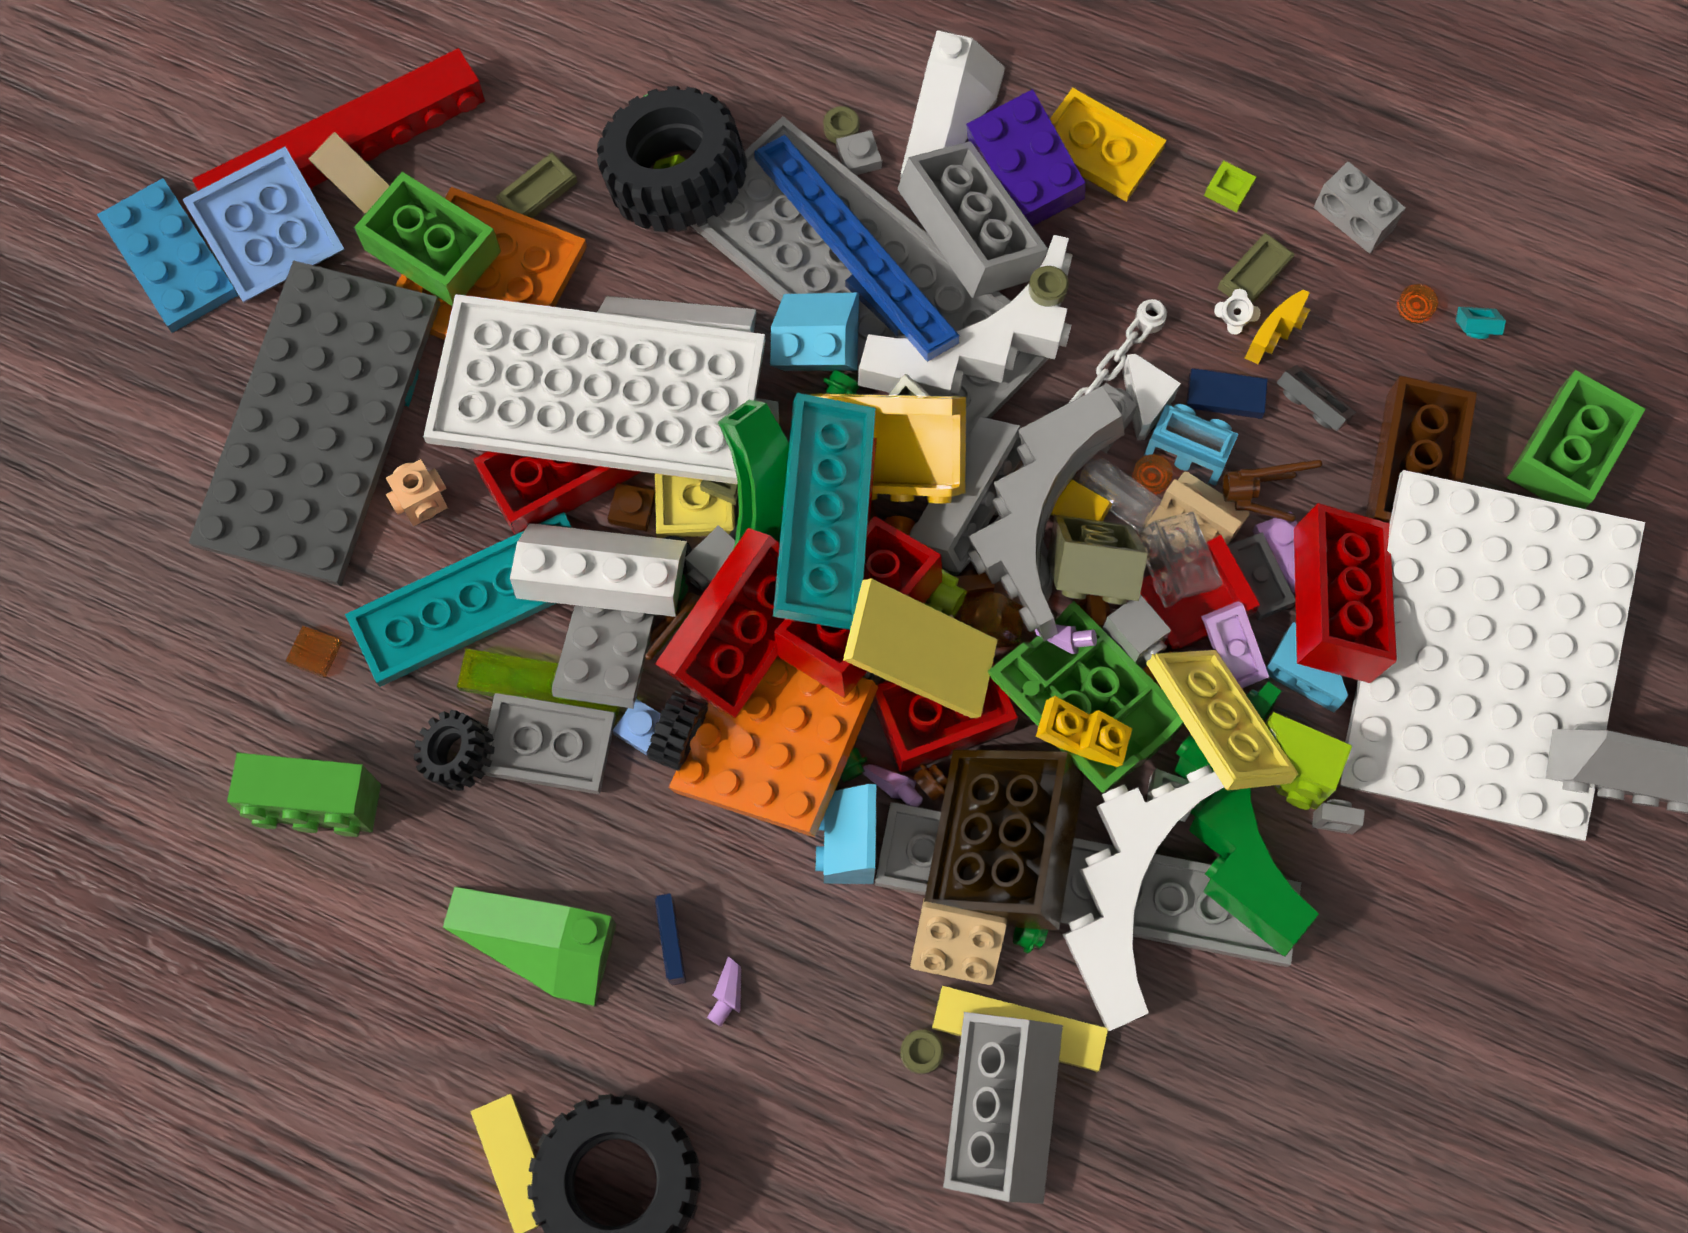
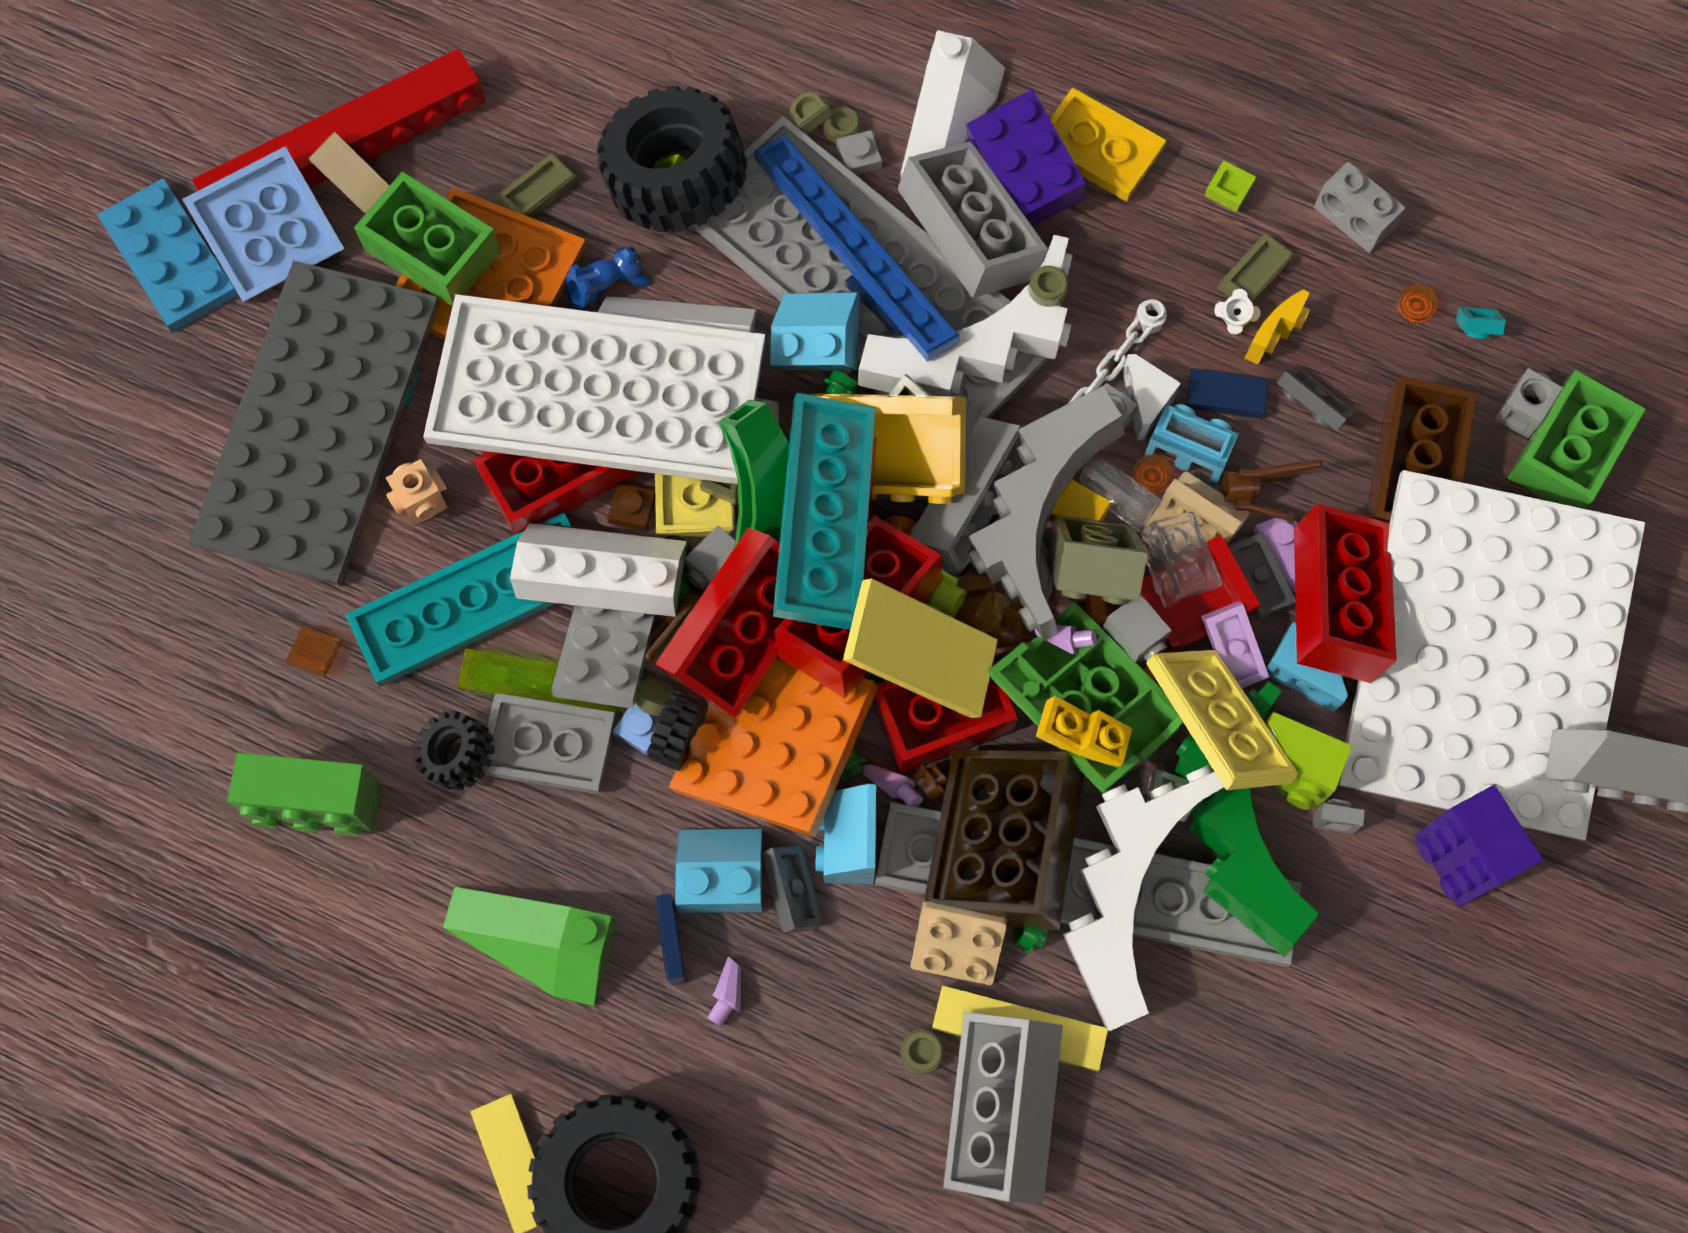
none -> blue animal [565,247,650,311]
none -> olive tile [635,679,675,716]
none -> medium azure slope [675,829,762,913]
none -> dark grey plate [762,846,824,934]
none -> olive tile [790,92,834,134]
none -> dark purple brick [1414,784,1543,907]
none -> light grey brick [1495,368,1563,438]

